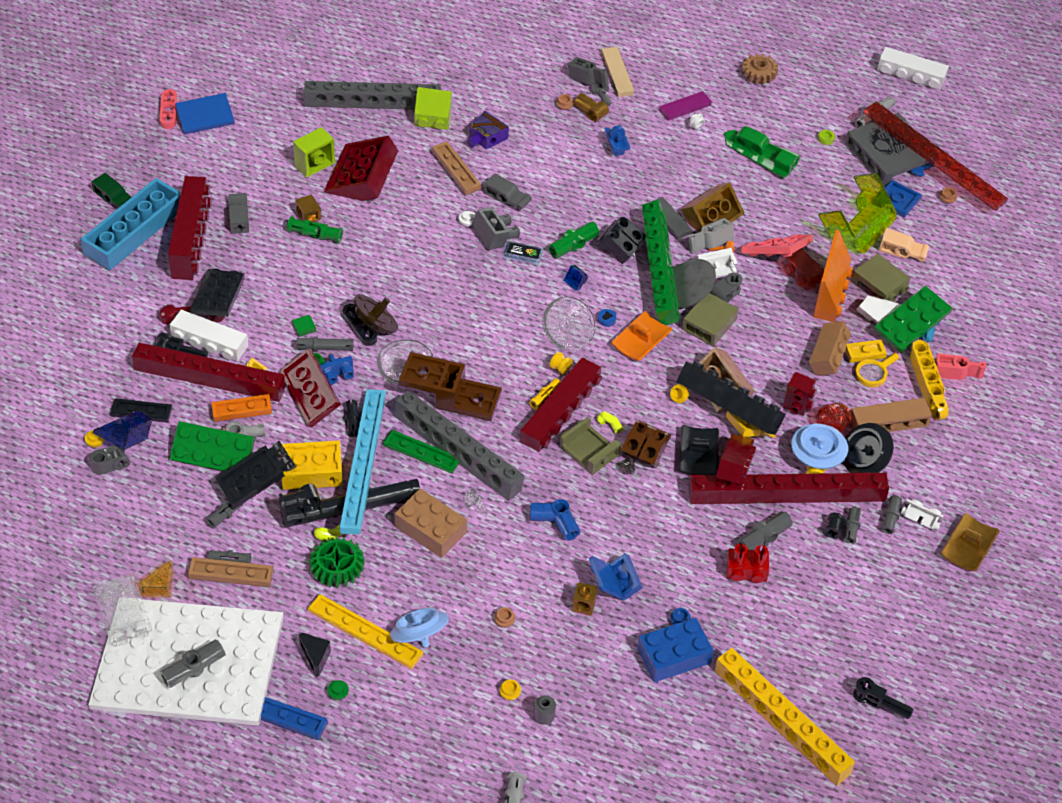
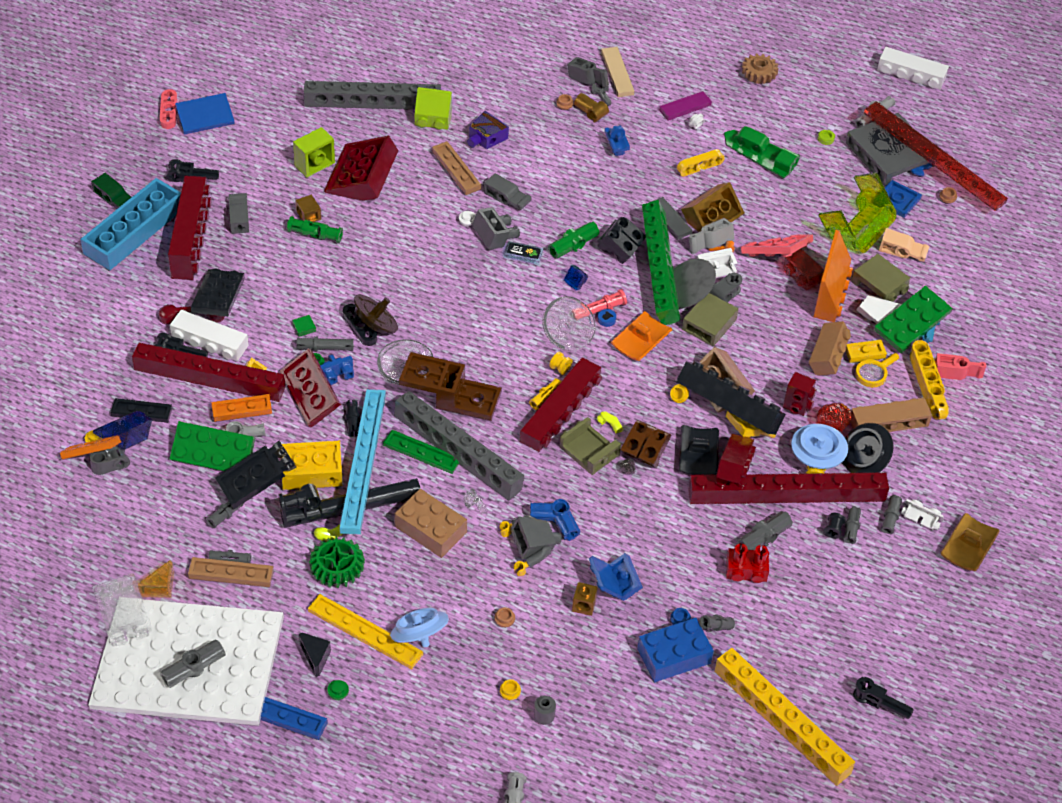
none -> orange tile [60,435,121,459]
none -> black connector [166,159,219,182]
none -> dark grey torso [499,515,562,576]
none -> coral pin [571,289,627,321]
none -> yellow beam [677,149,725,177]
none -> dark grey pin [699,614,735,631]

